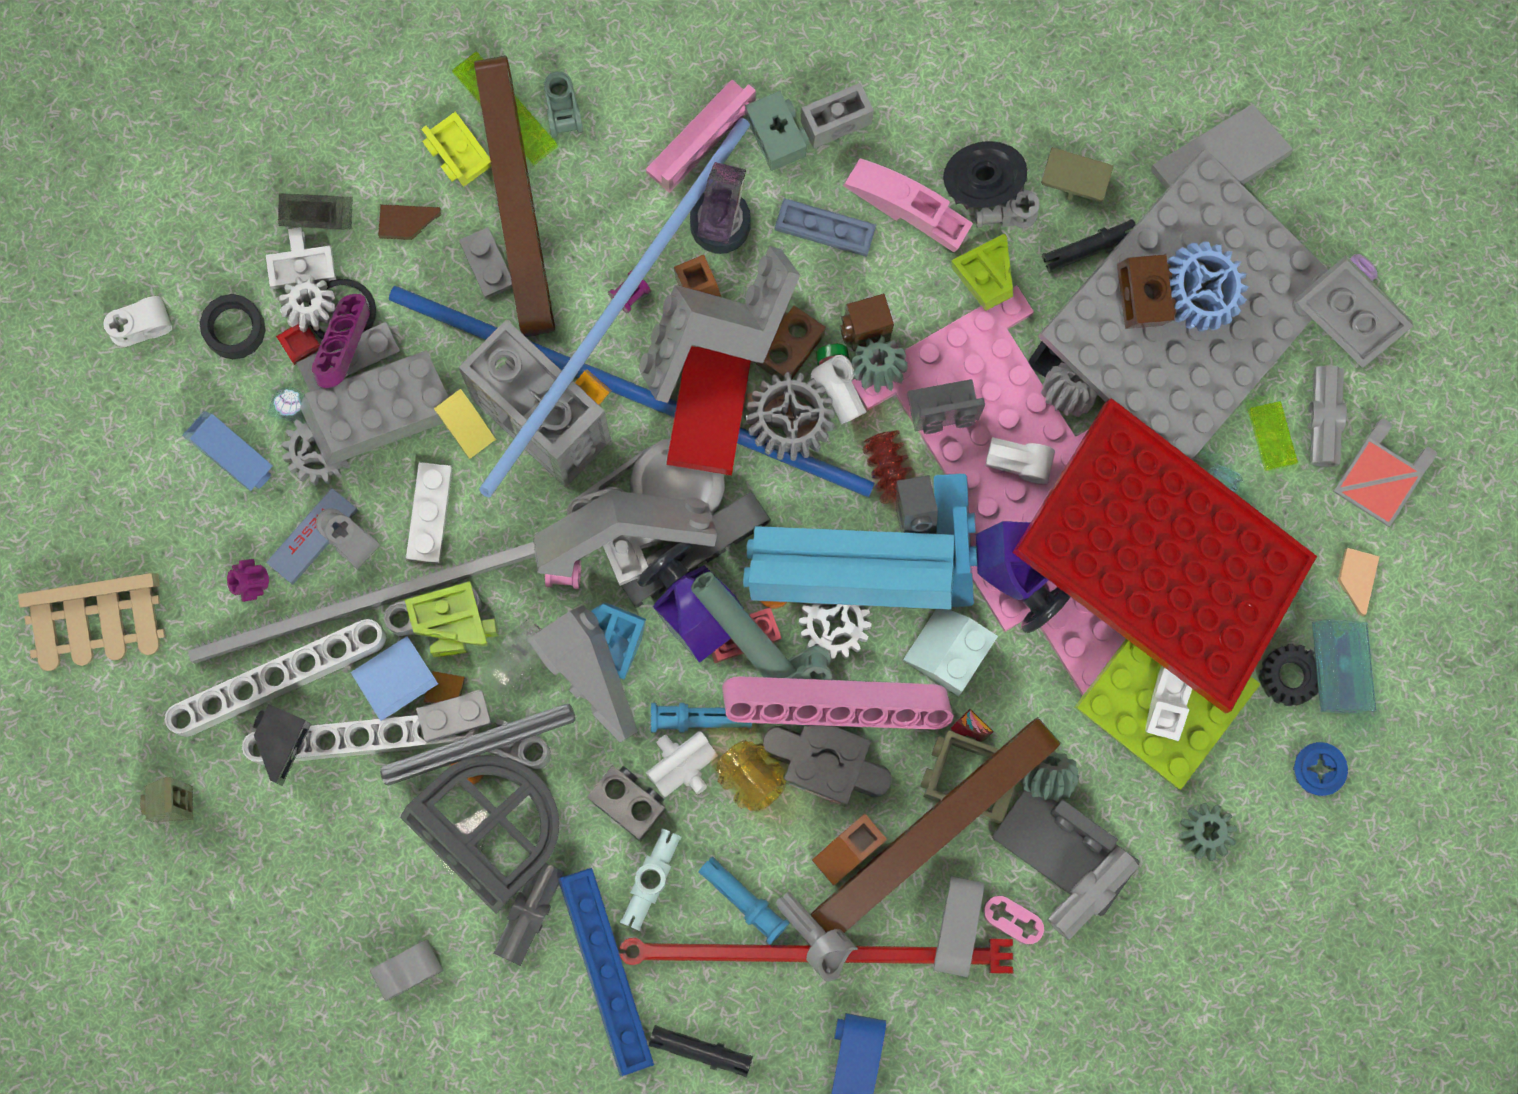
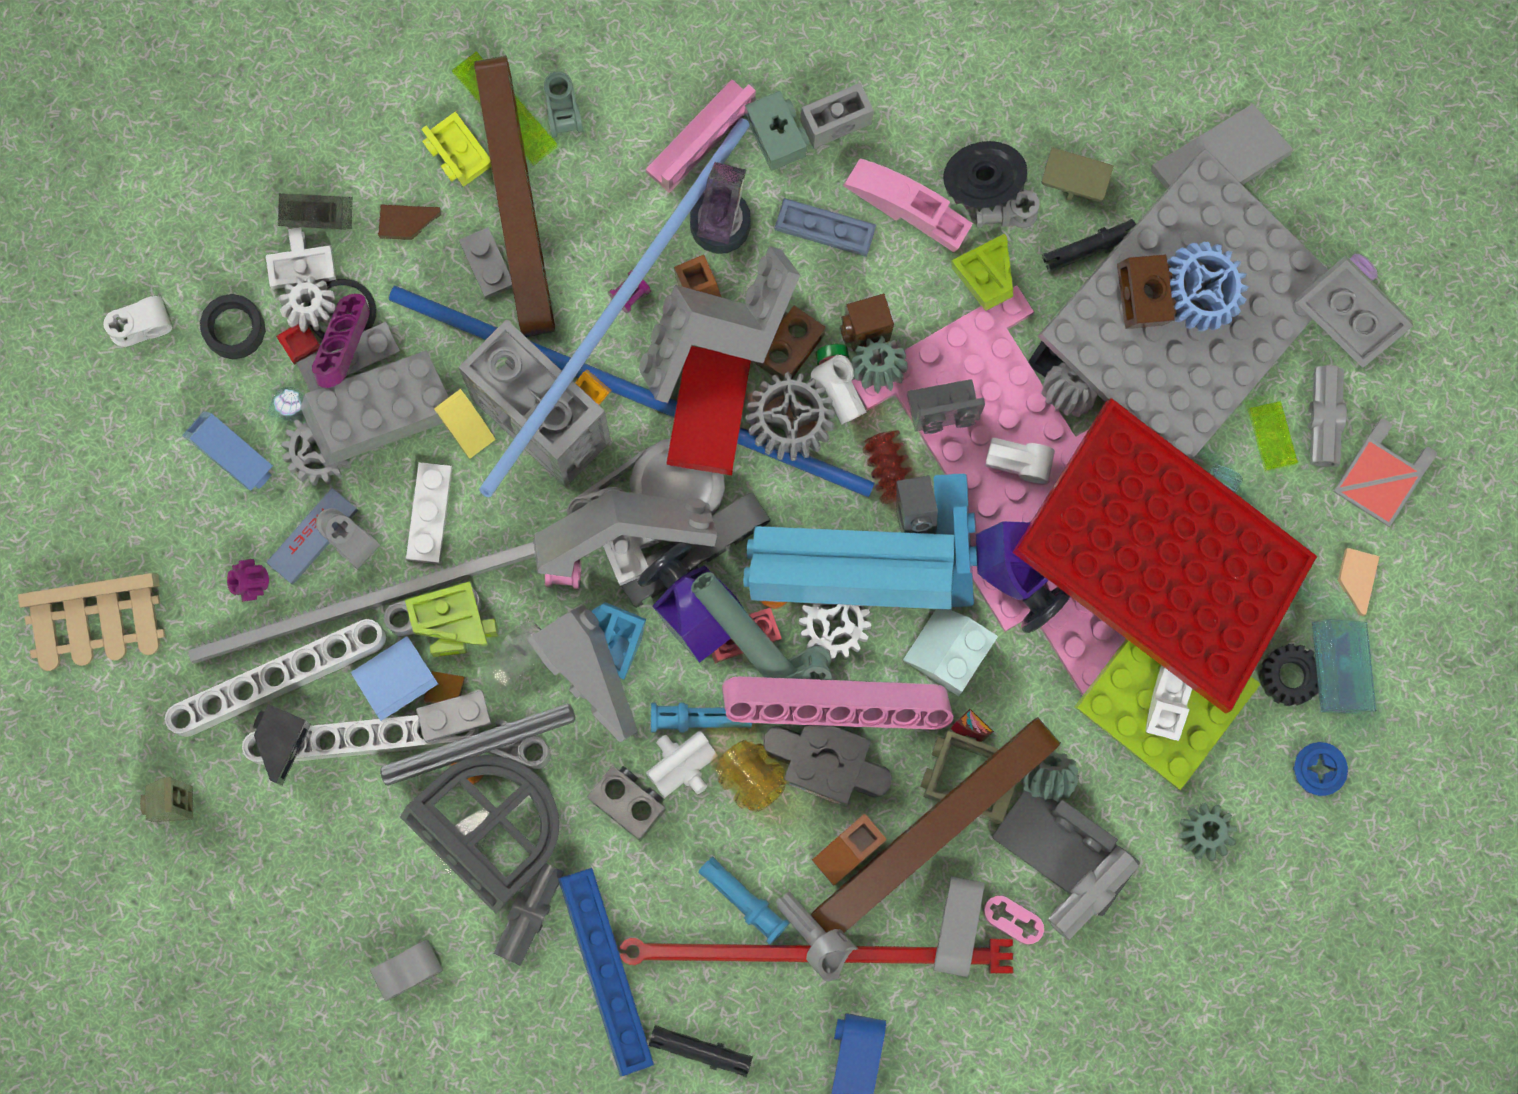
light aqua pin [620,829,682,931] -> none

